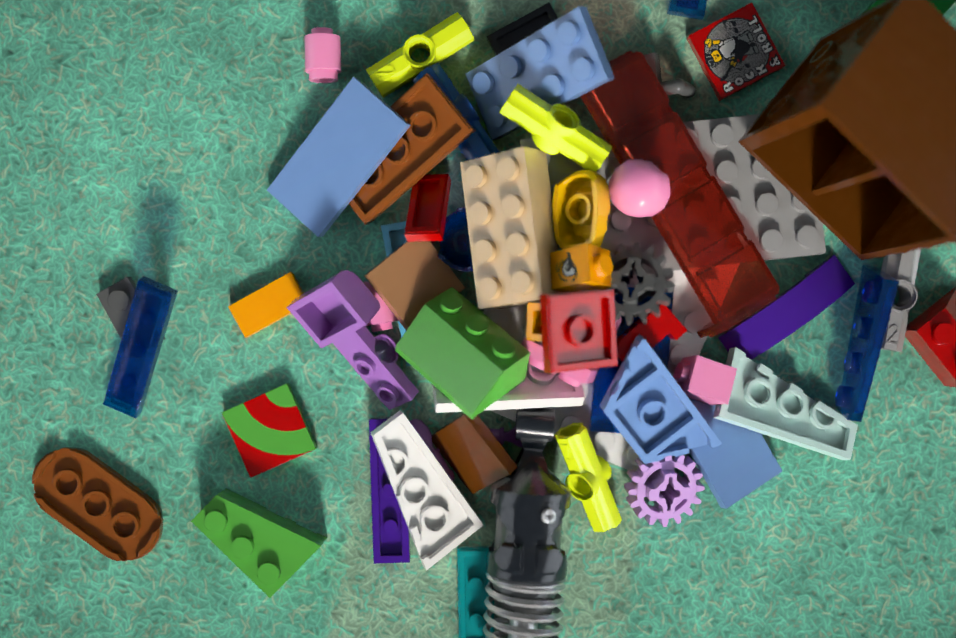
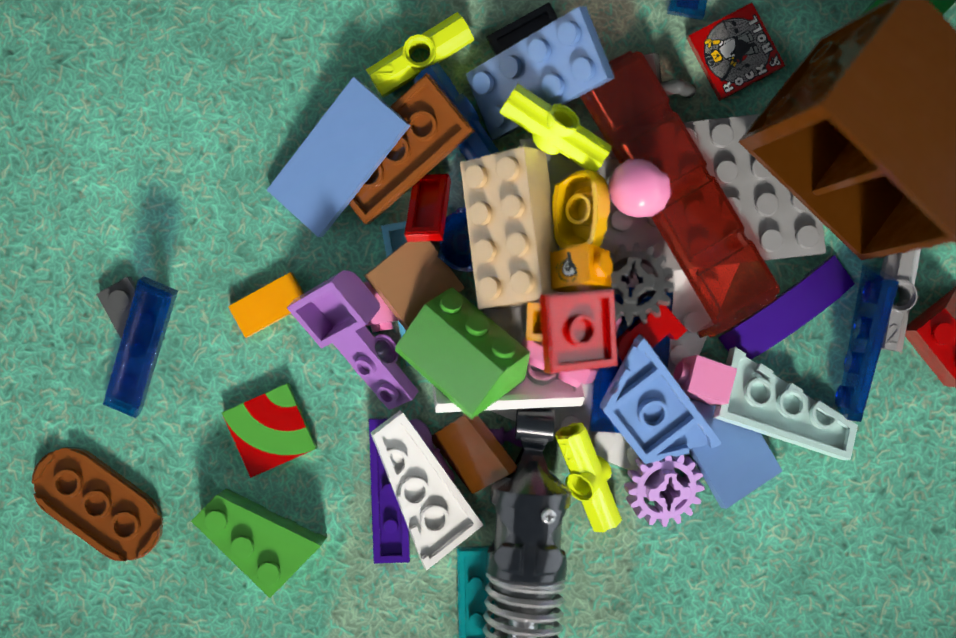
bright pink brick [304,27,341,83] -> none

